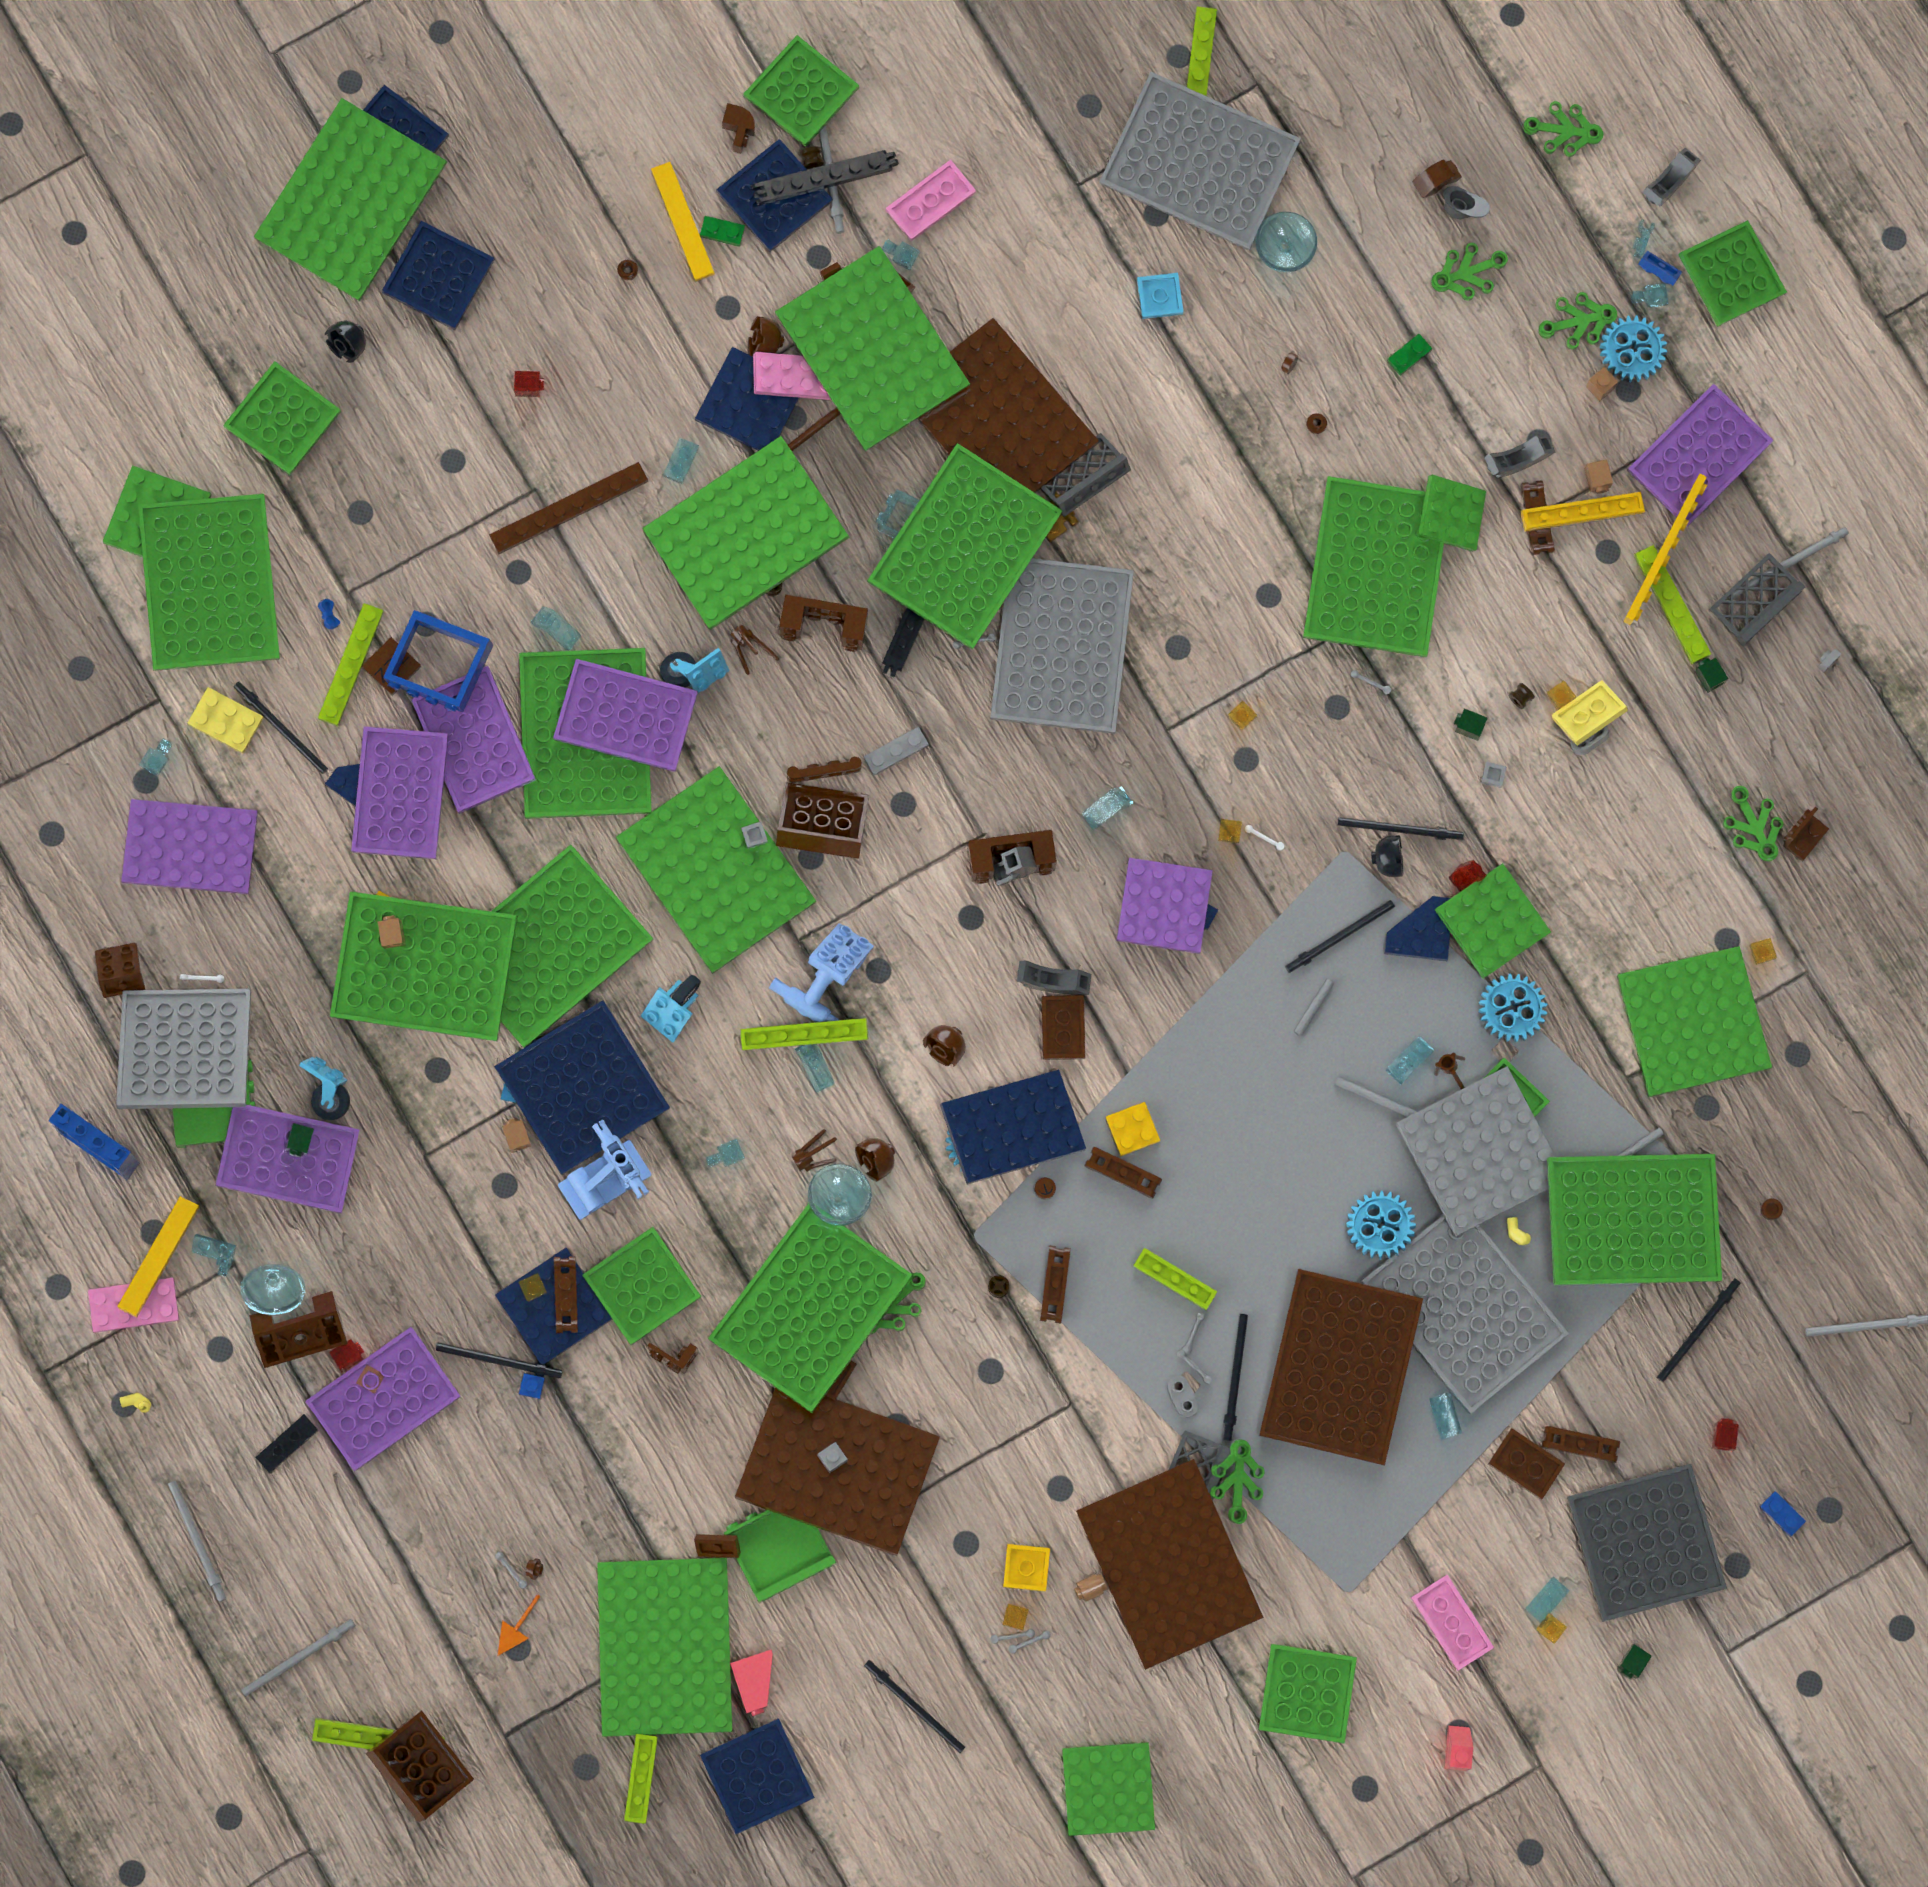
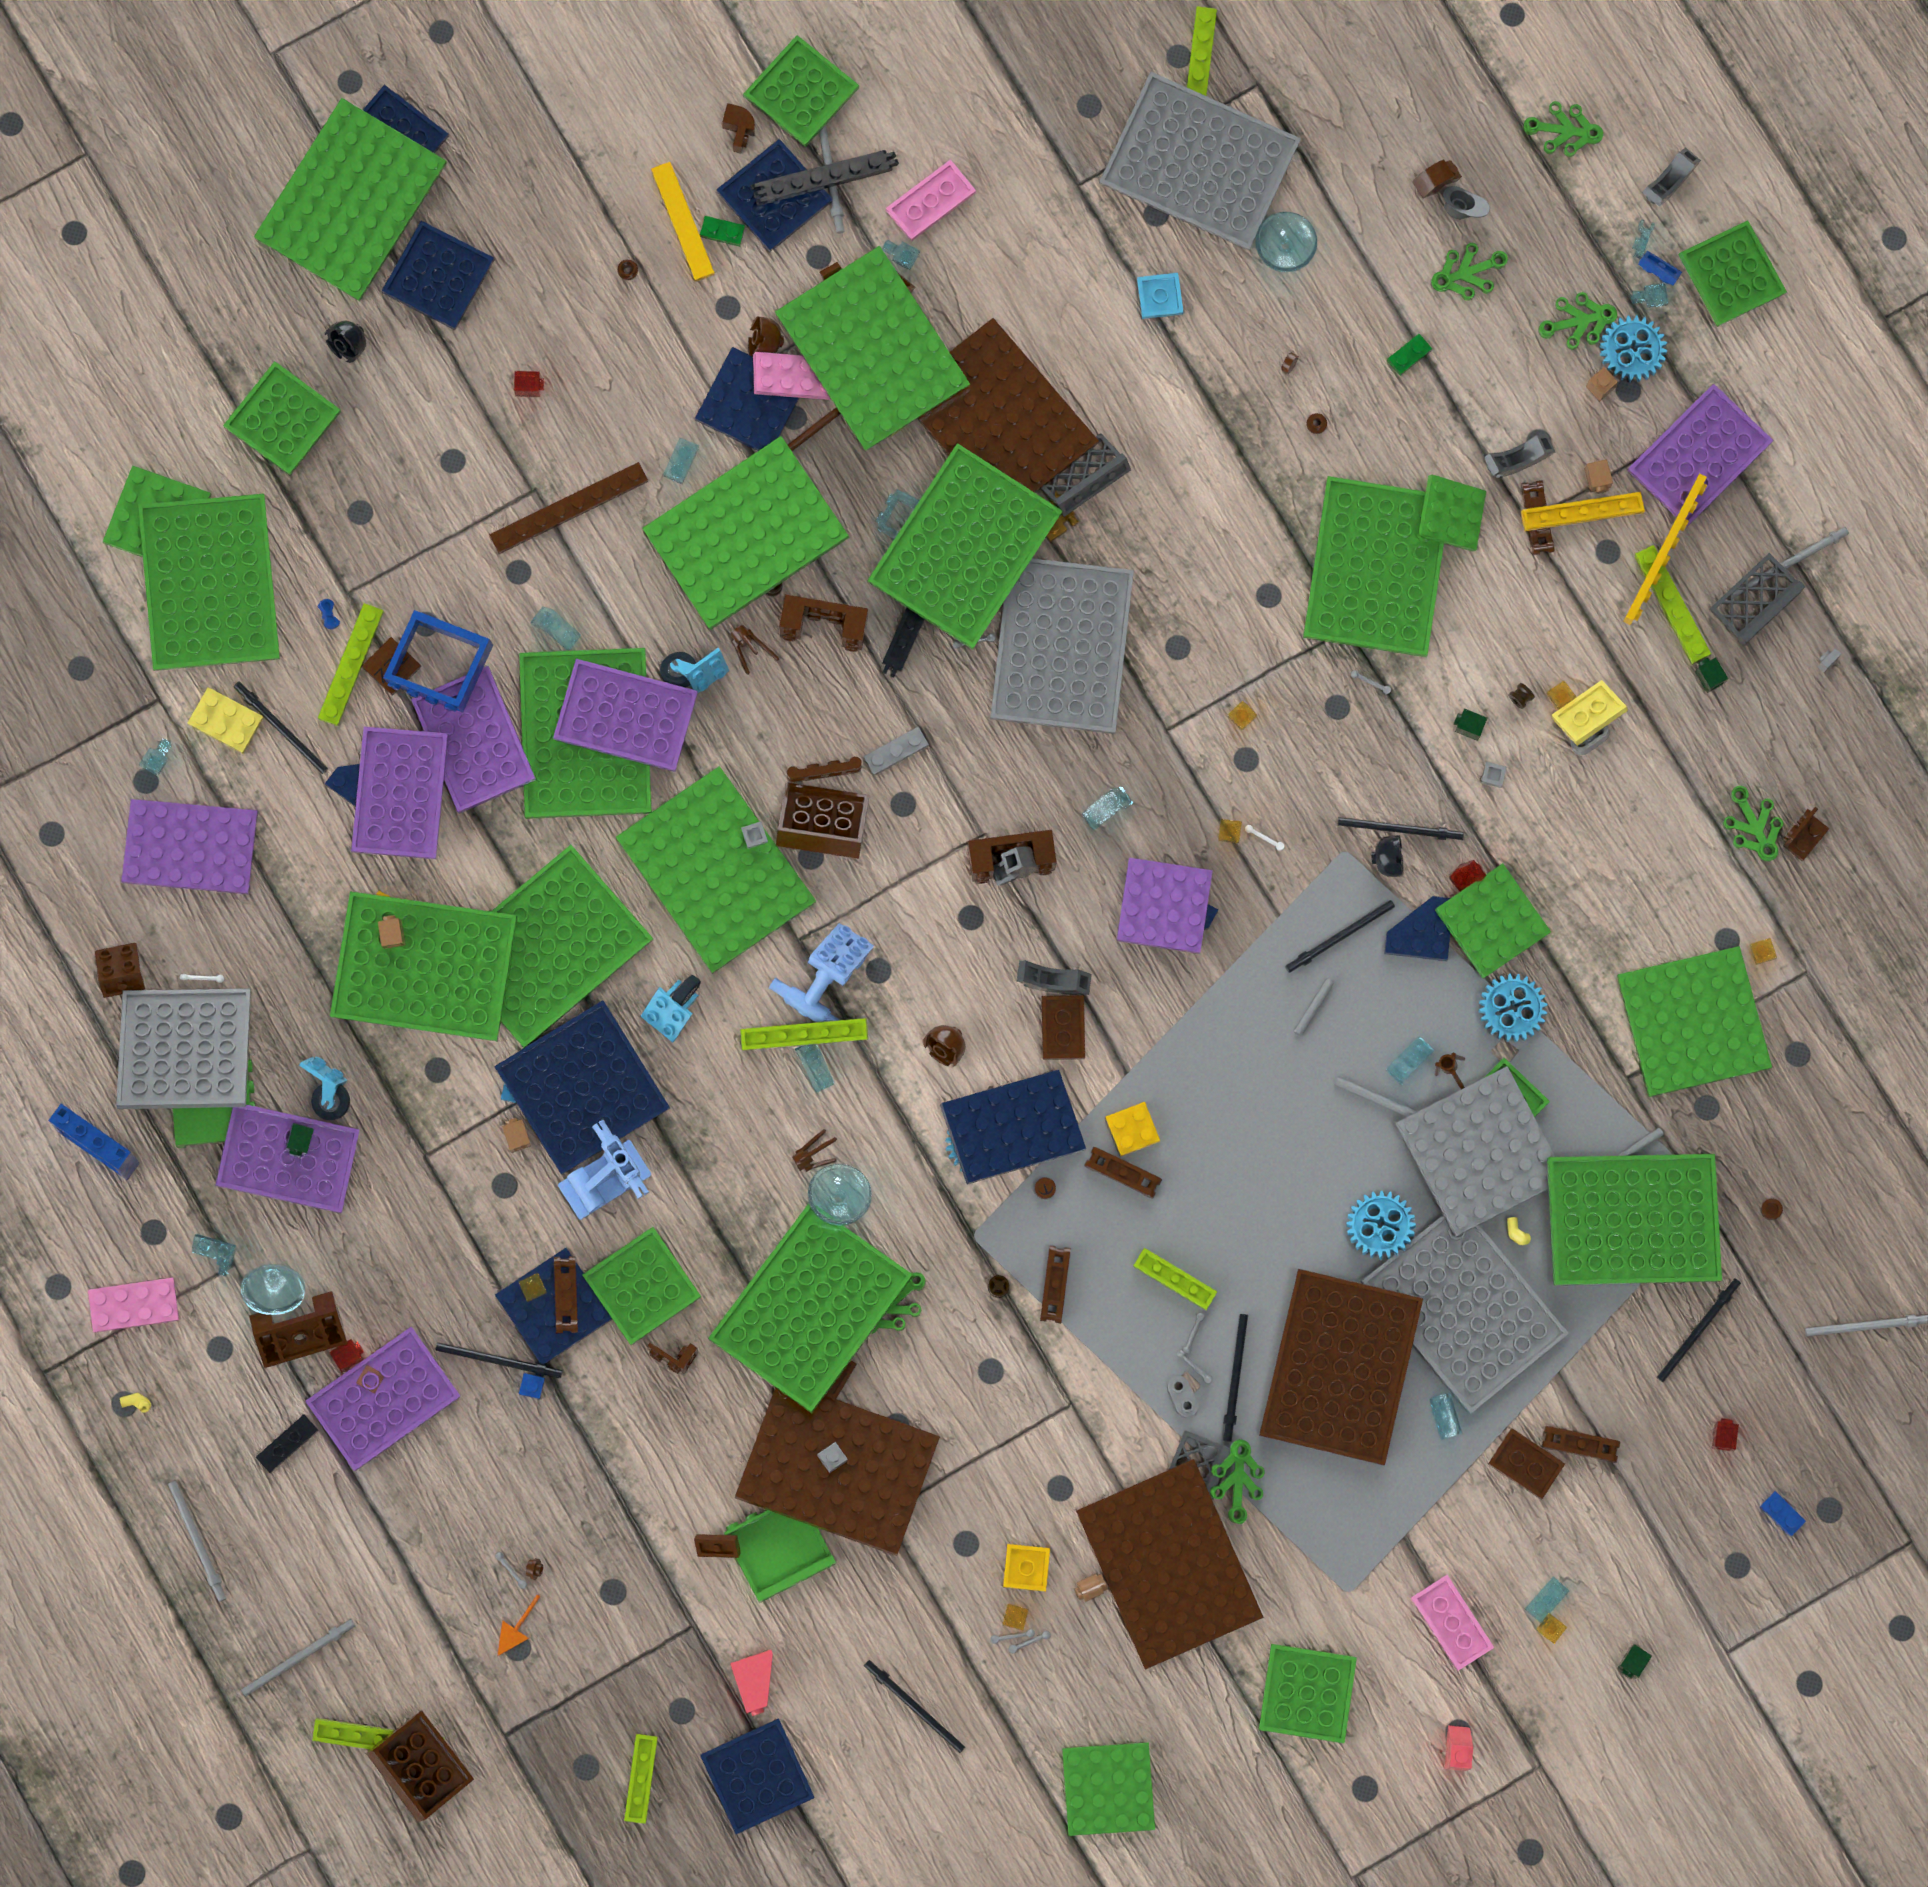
yellow tile [117,1196,200,1318] -> none
bright green plate [597,1558,732,1737] -> none
clear light blue plate [706,1138,745,1168] -> none
dark brown wheel [801,146,824,169] -> none
reddish brown cylinder [855,1138,895,1182] -> none
dark grey plate [1567,1464,1727,1622] -> none

